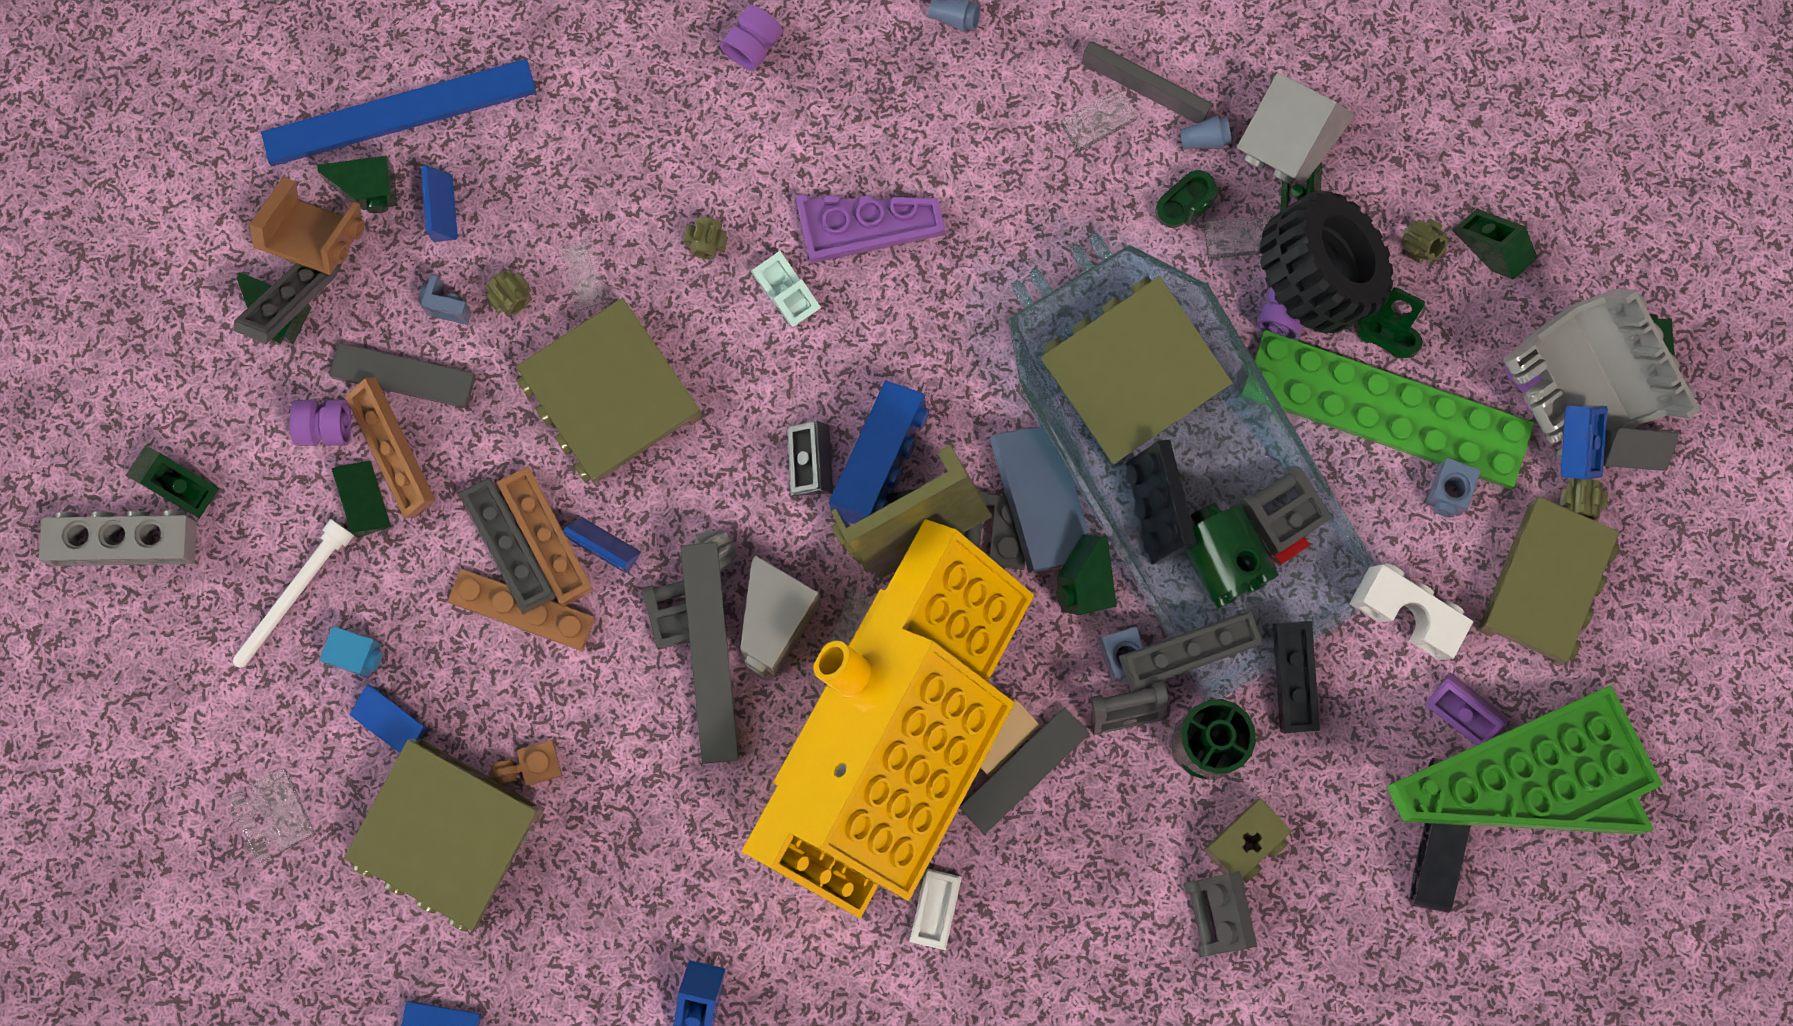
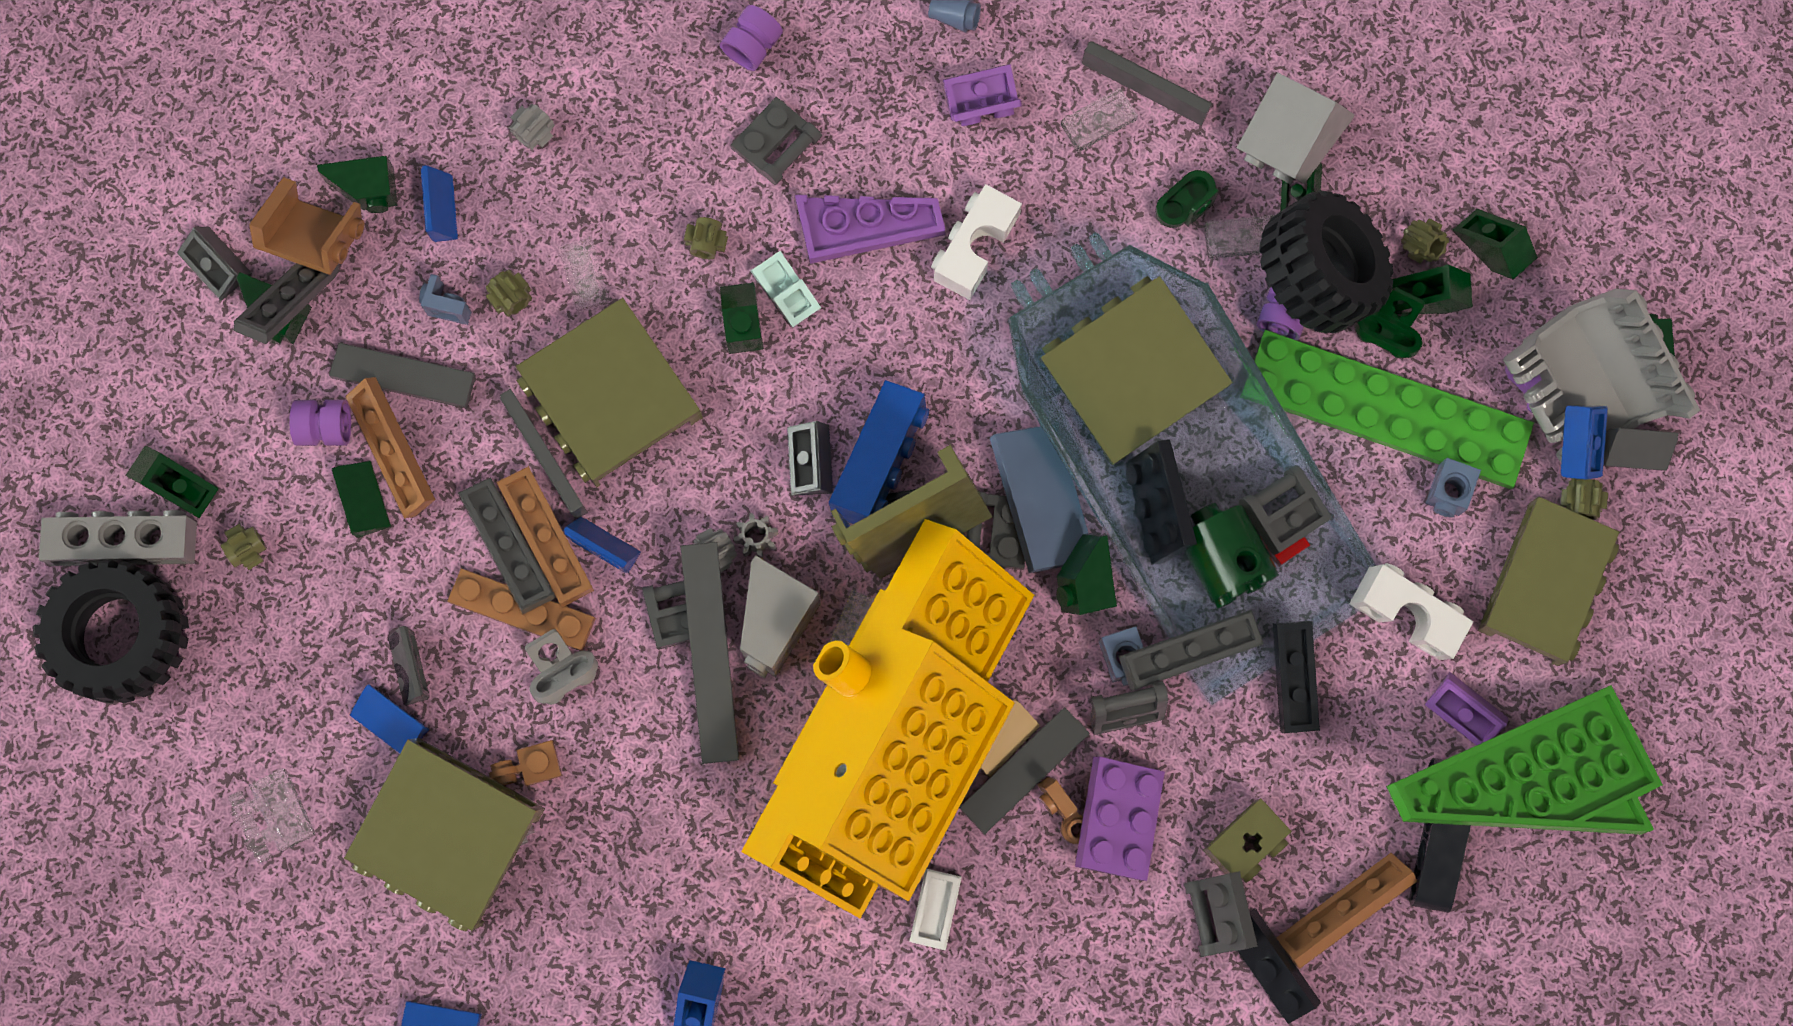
white piece [233,519,354,668] -> none
blue tile [261,59,537,166] -> none
dark azure brick [319,626,383,678] -> none
dark green cylinder [1172,699,1256,780] -> none
sand blue cone [1180,115,1232,150] -> none
none -> black tyre [33,560,189,704]
none -> dark grey slope [177,226,252,301]
none -> olive gear [220,524,267,570]
none -> dark grey slope [388,626,430,706]
none -> dark grey tile [500,388,588,519]
none -> light grey gear [509,104,555,150]
none -> light grey bracket [525,629,598,705]
none -> dark green slope [720,282,764,354]
none -> dark grey plate [730,97,822,185]
none -> light grey gear [734,513,779,559]
none -> white arch [931,184,1022,300]
none -> medium lavender bracket [943,64,1022,126]
none -> medium nougat plate [1037,776,1083,844]
none -> medium lavender plate [1075,756,1165,881]
none -> black plate [1238,908,1321,1024]
none -> medium nougat plate [1276,853,1417,969]
none -> dark green slope [1392,264,1473,314]

